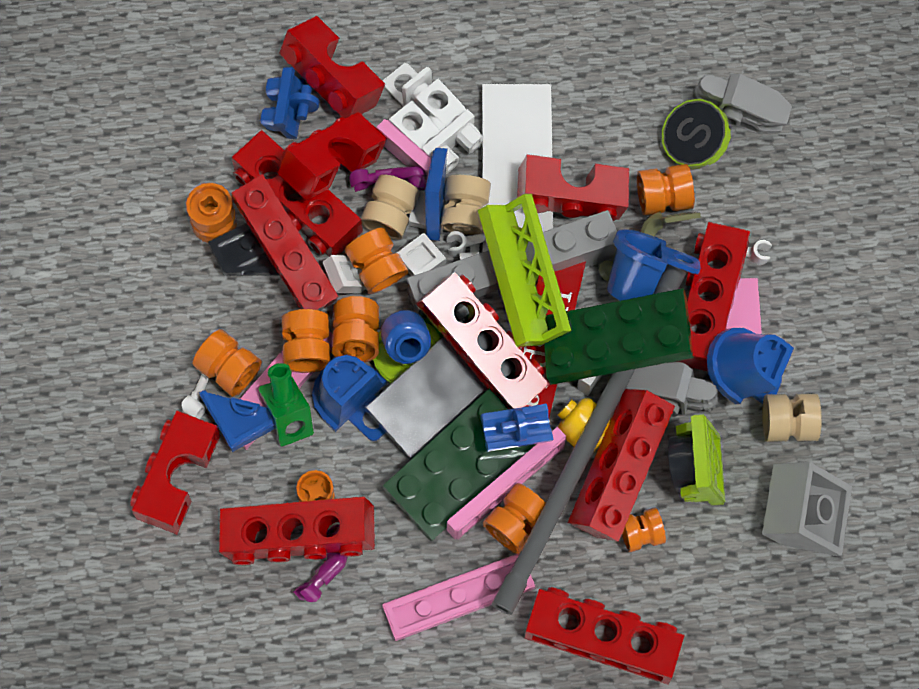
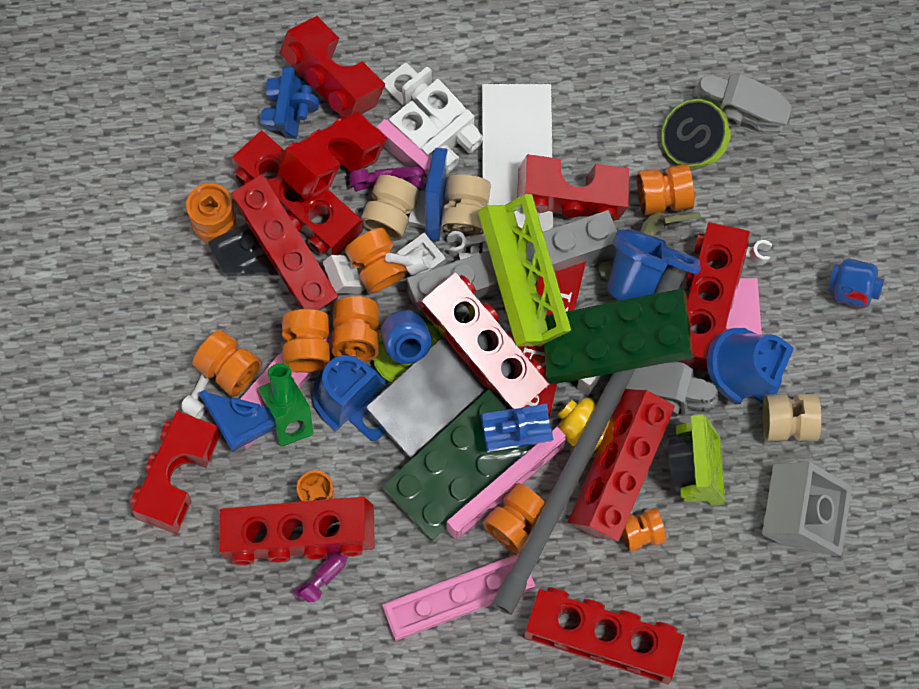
none -> white hand [385,248,431,275]
none -> blue head [828,258,884,308]

